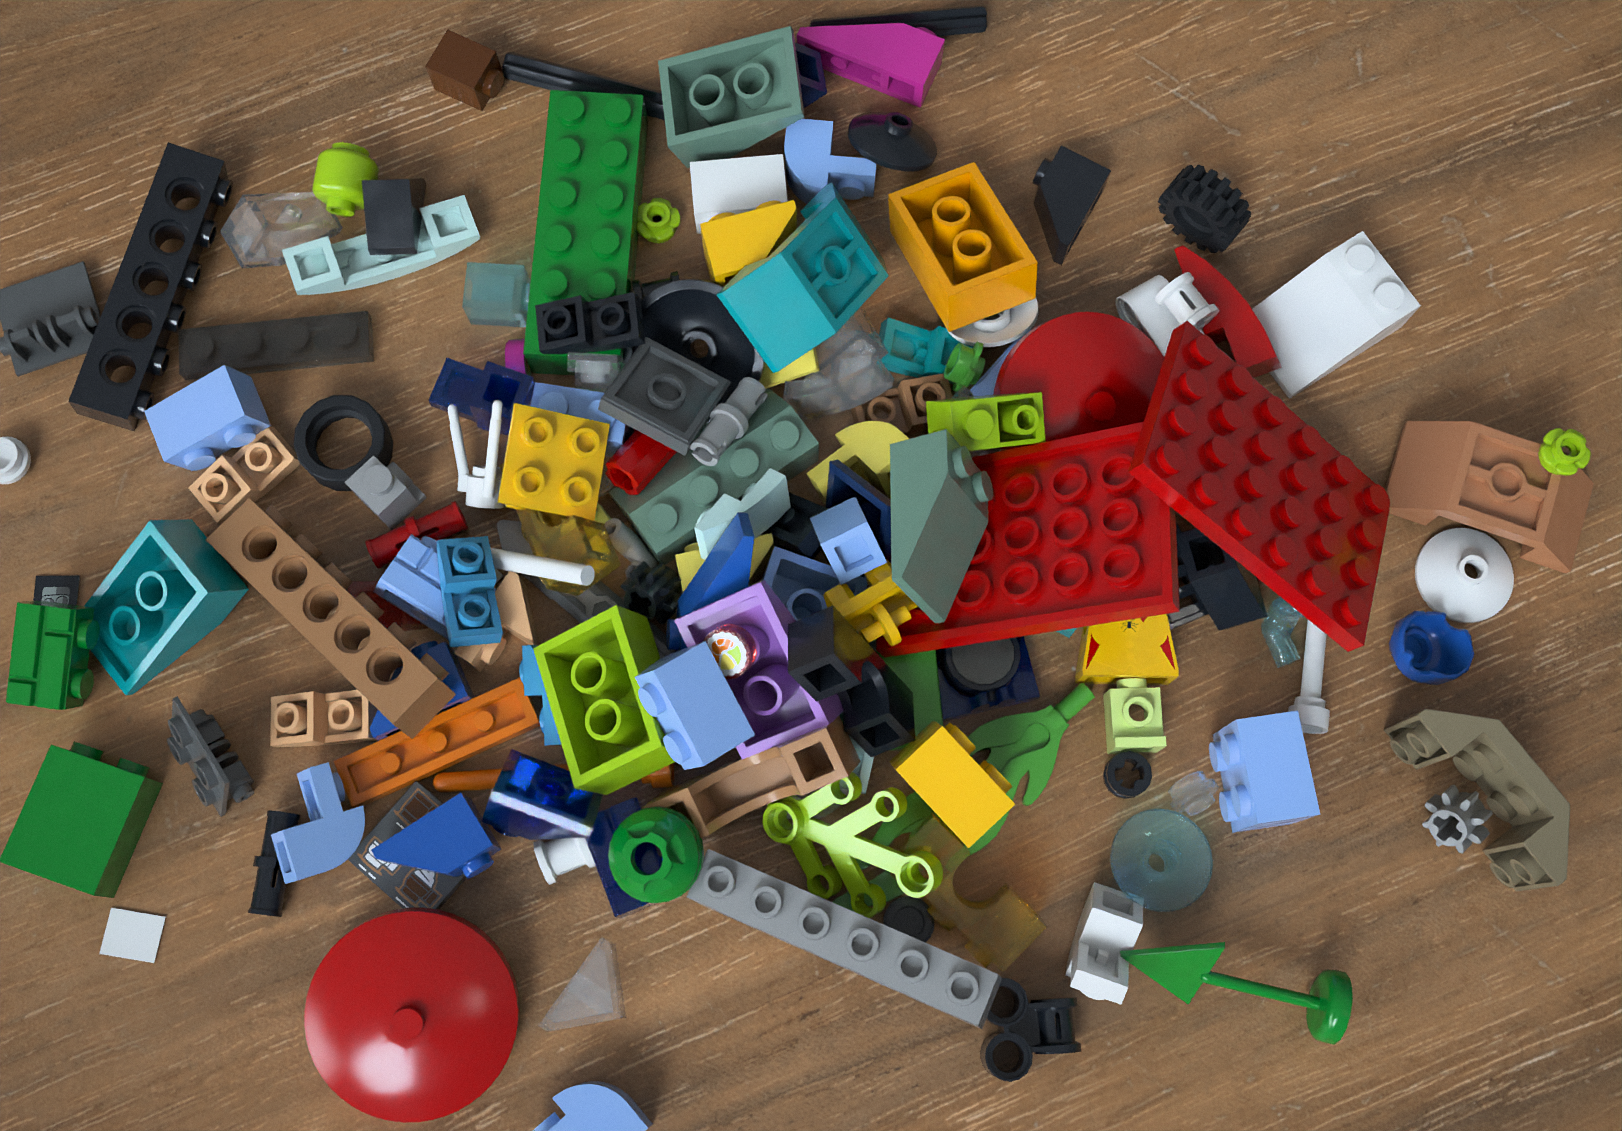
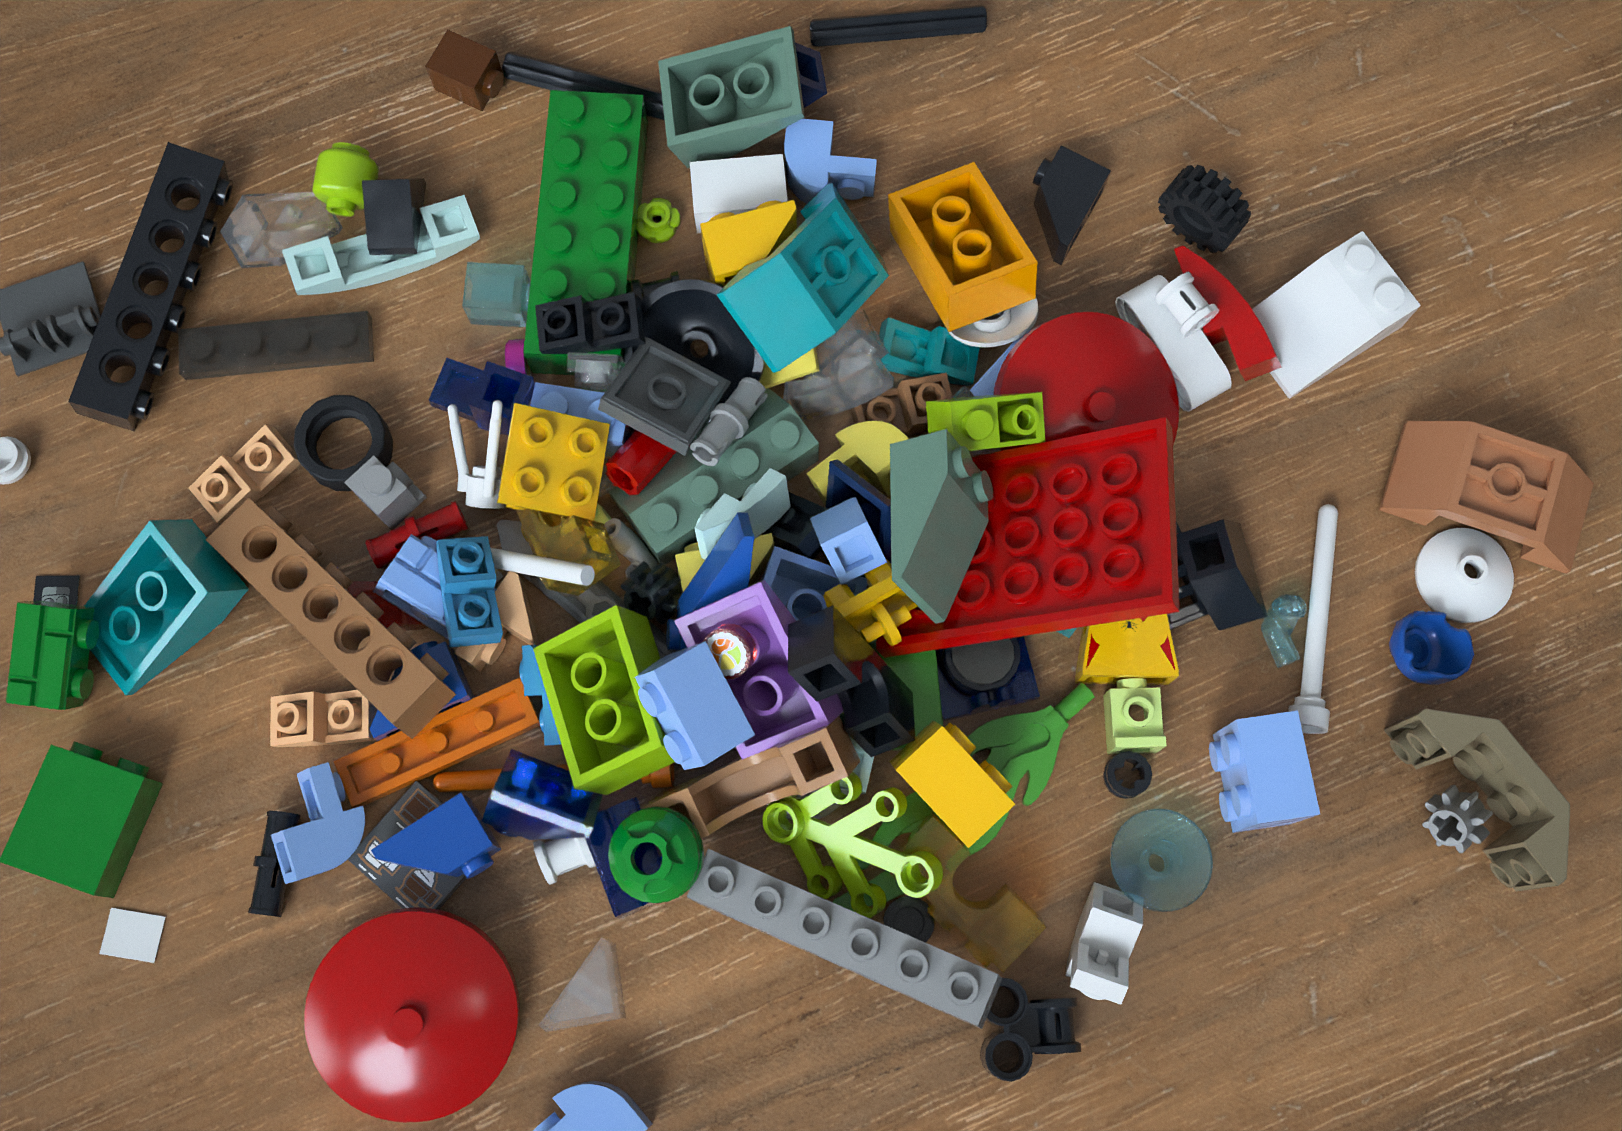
light blue brick [144,365,271,471] -> none
dark grey hinge [167,696,254,817] -> none
dark pink slope [797,23,945,108] -> none
black dish [847,112,937,172] -> none
bright green plate [944,341,985,393] -> none
green piece [1120,942,1353,1045] -> none
red plate [1128,321,1390,652] -> none
clear plate [1168,771,1219,816] -> none
lime plate [1538,428,1591,476] -> none

